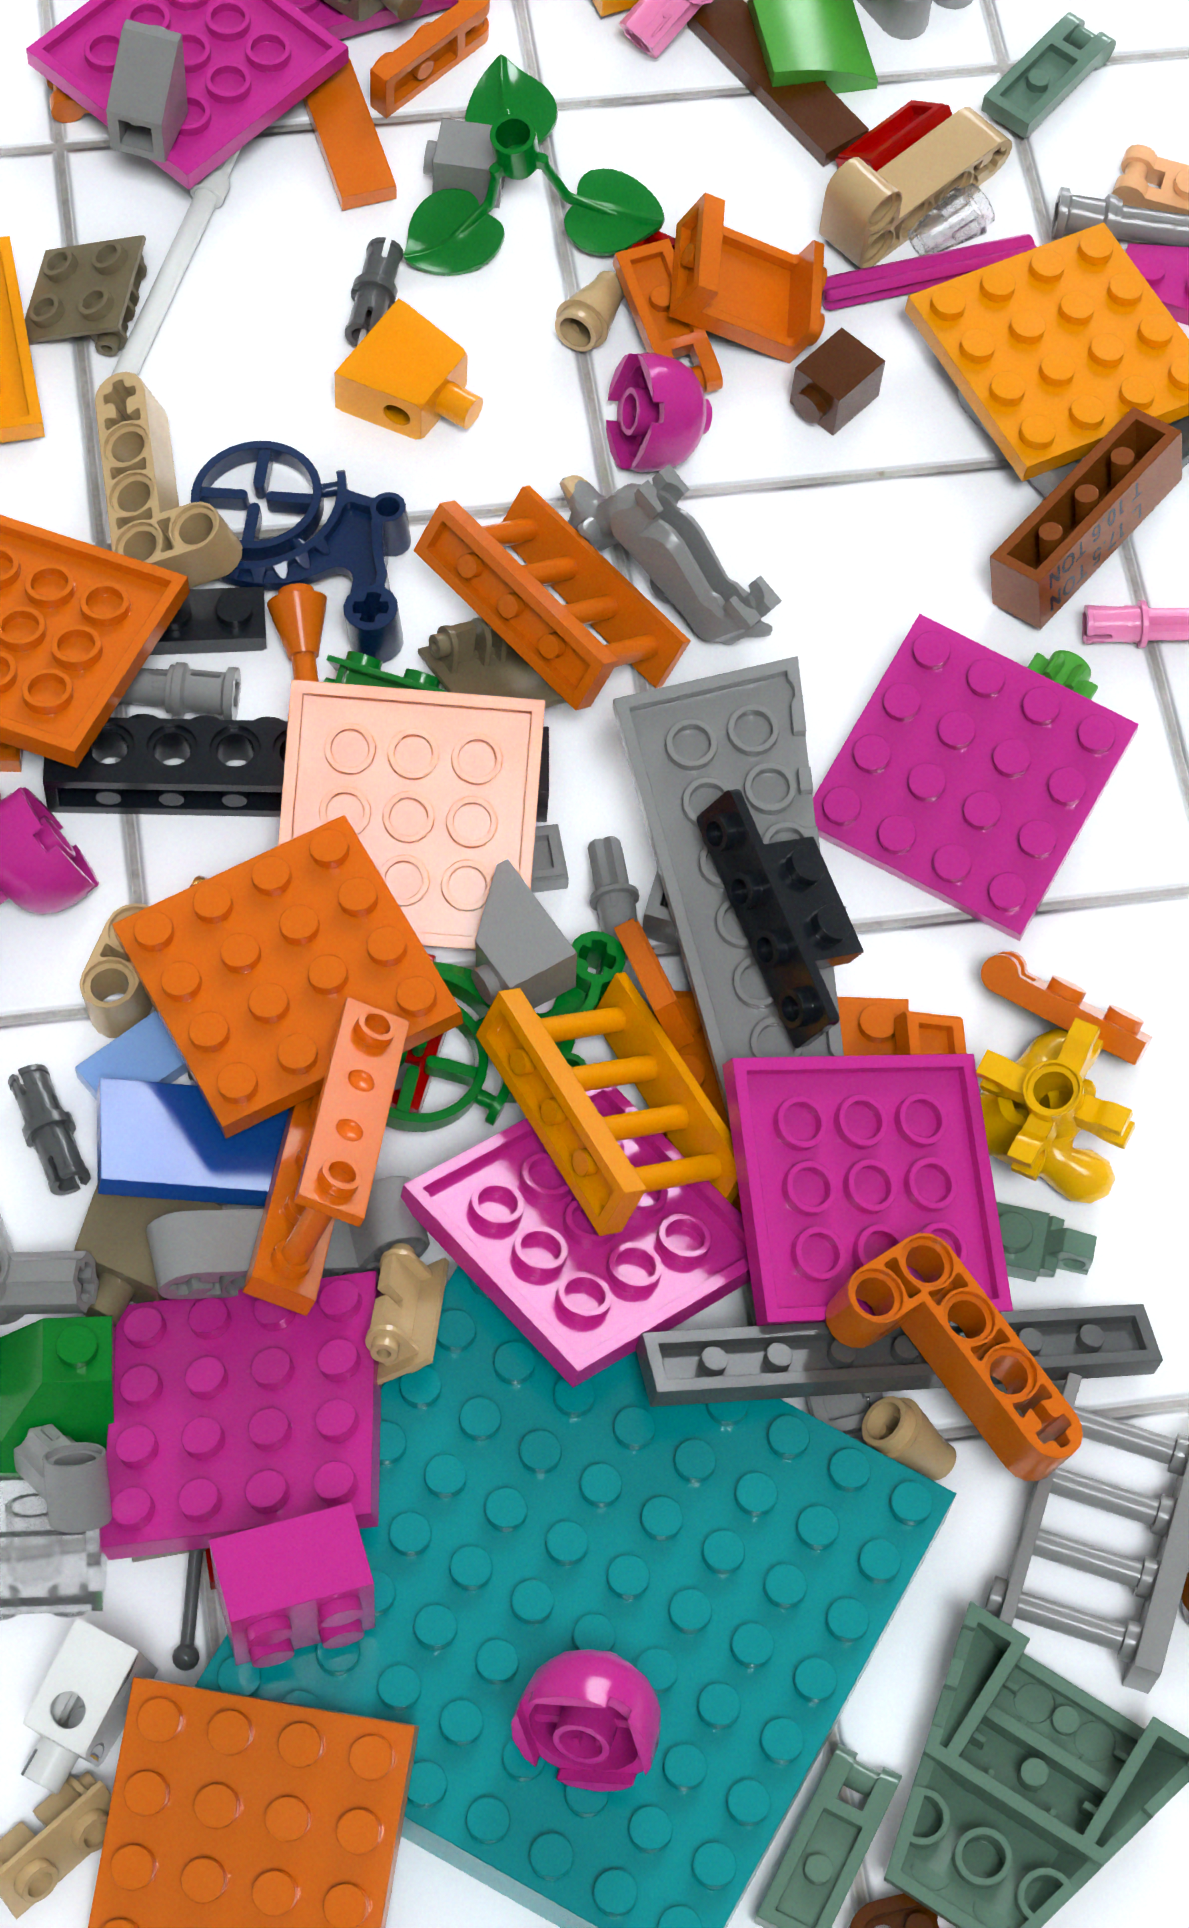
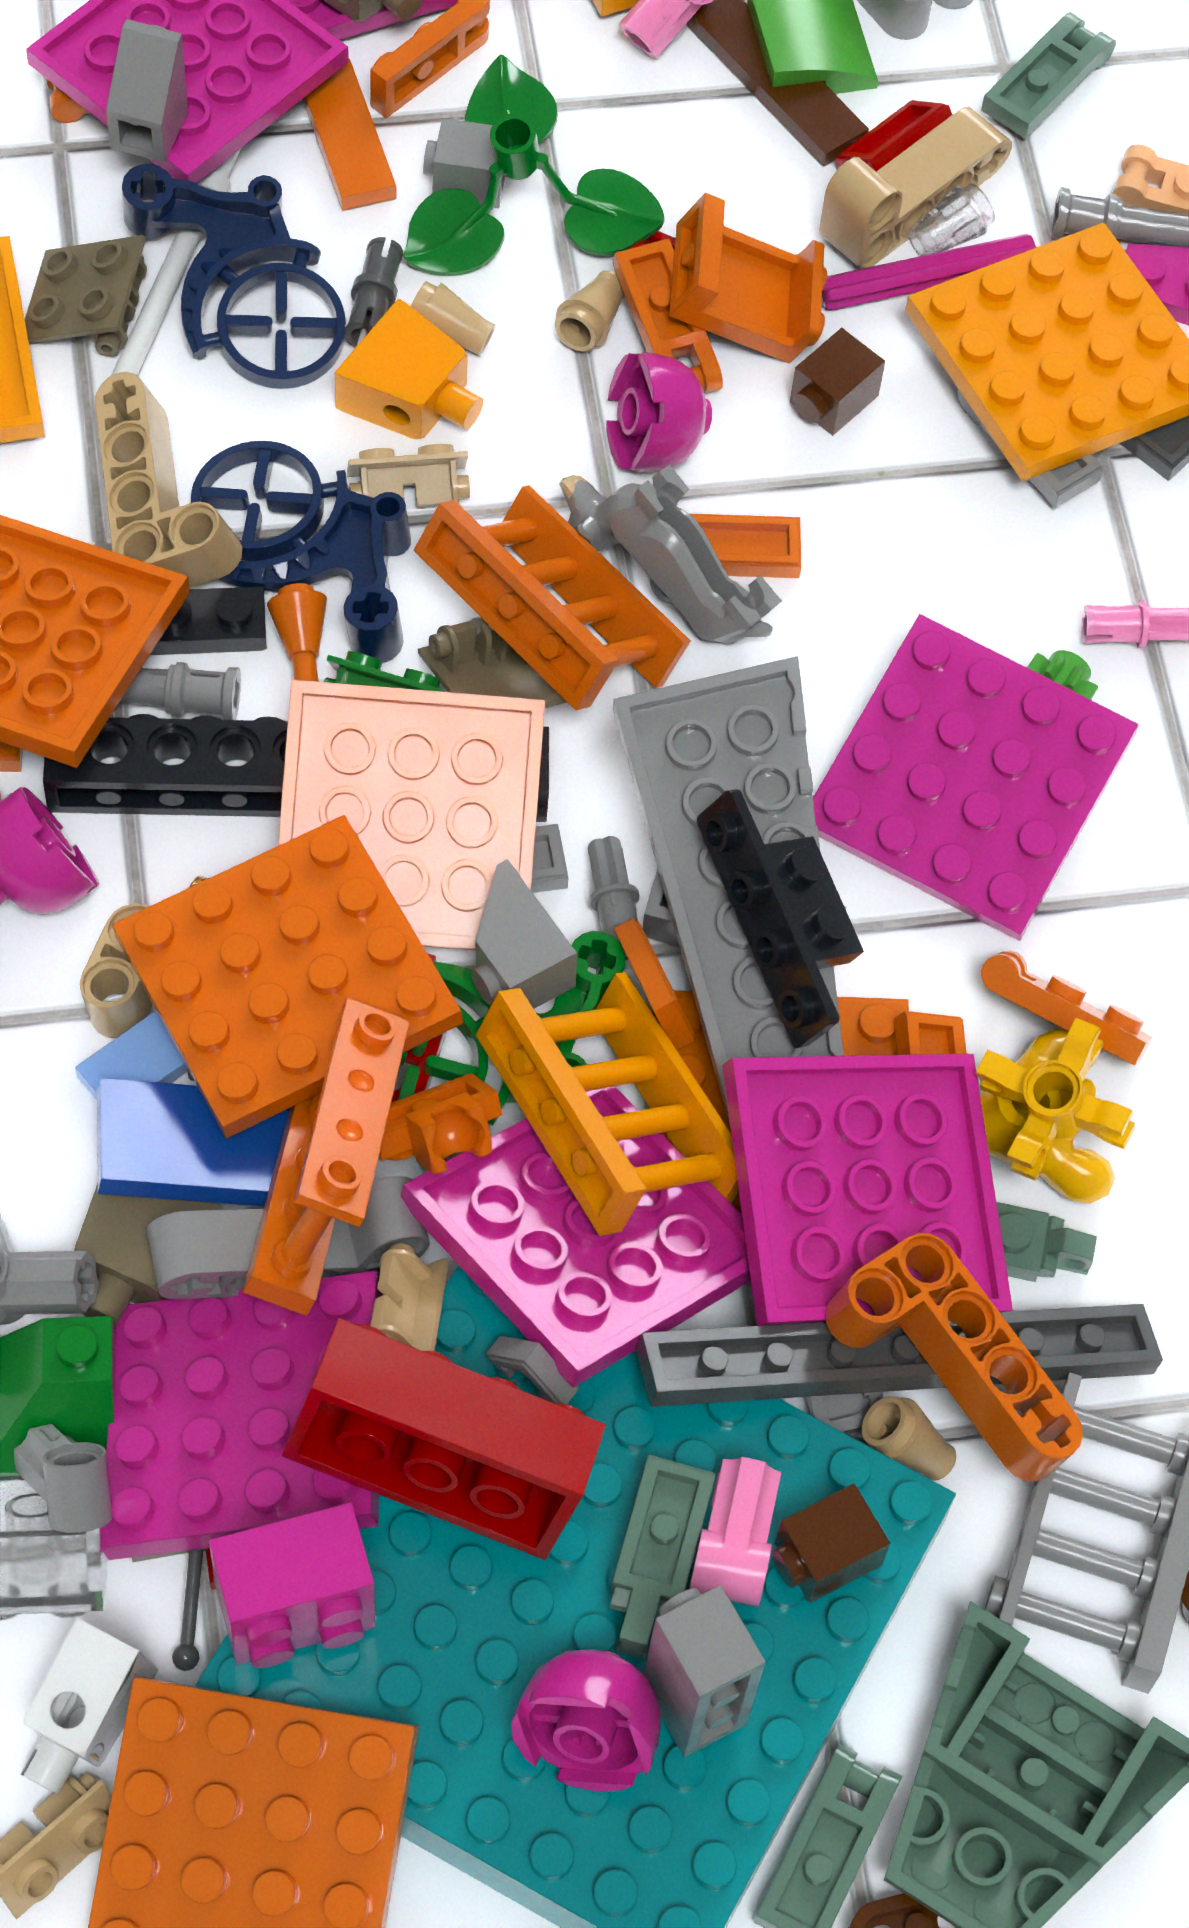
dark grey pin [8,1064,91,1196] -> none
dark orange brick [990,407,1182,630] -> none
none -> dark blue piece [122,163,346,389]
none -> red brick [282,1318,606,1560]
none -> tan hinge [347,444,470,507]
none -> orange plate [378,1073,503,1174]
none -> tan cone [411,281,496,356]
none -> light grey tile [486,1336,579,1404]
none -> sand green hinge [610,1455,716,1659]
none -> light grey brick [644,1585,766,1758]
none -> orange tile [689,513,802,578]
none -> bright pink piece [689,1457,781,1607]
none -> reddish brown brick [772,1483,890,1604]

